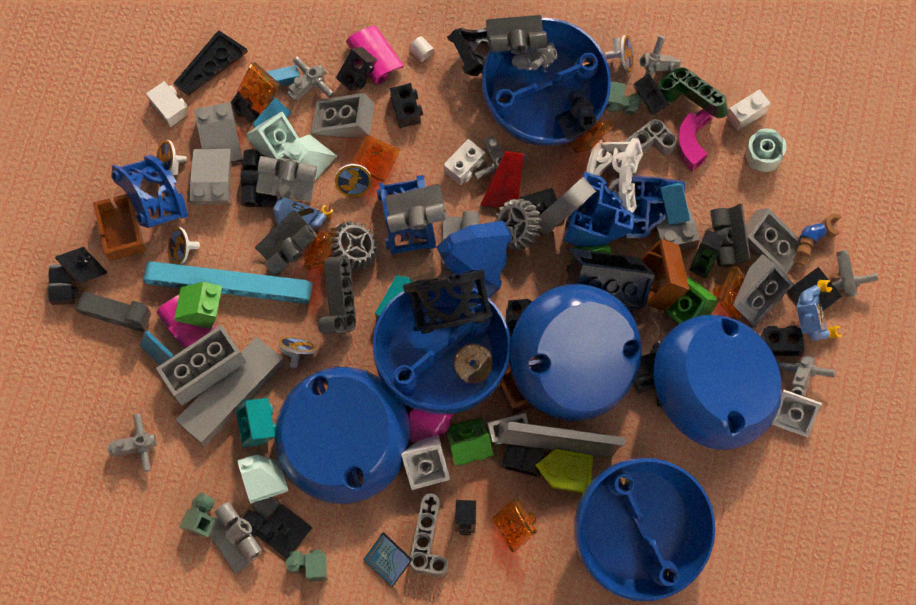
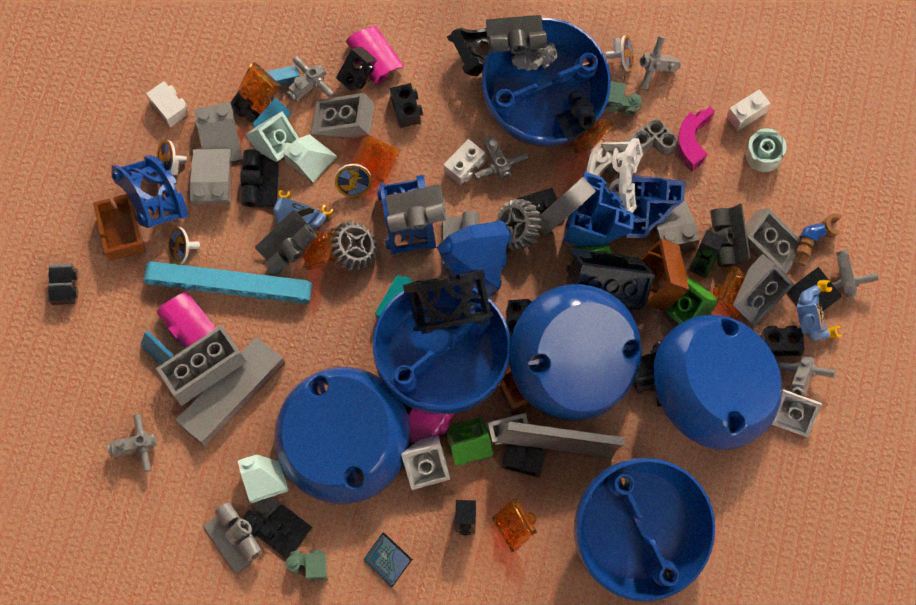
black piece [55,247,107,284] -> none
dark grey beam [75,292,152,332] -> none
black wing [173,30,248,96] -> none
bright green slope [174,281,222,329] -> none
sand green brick [180,493,215,537] -> none
teal brick [235,398,277,448] -> none
light grey panel [256,156,317,202] -> none
shield [278,337,317,368] -> none
dark grey beam [318,256,356,334] -> none
white brick [409,37,435,63] -> none
light grey beam [410,494,448,577] -> none
clear orange plate [453,343,492,383] -> none
red wing [480,151,524,208] -> none
neon yellow tile [536,449,593,493] -> none
black brick [633,73,669,116] -> none
dark green beam [659,67,729,118] -> none
dark azure slope [660,183,690,225] -> none

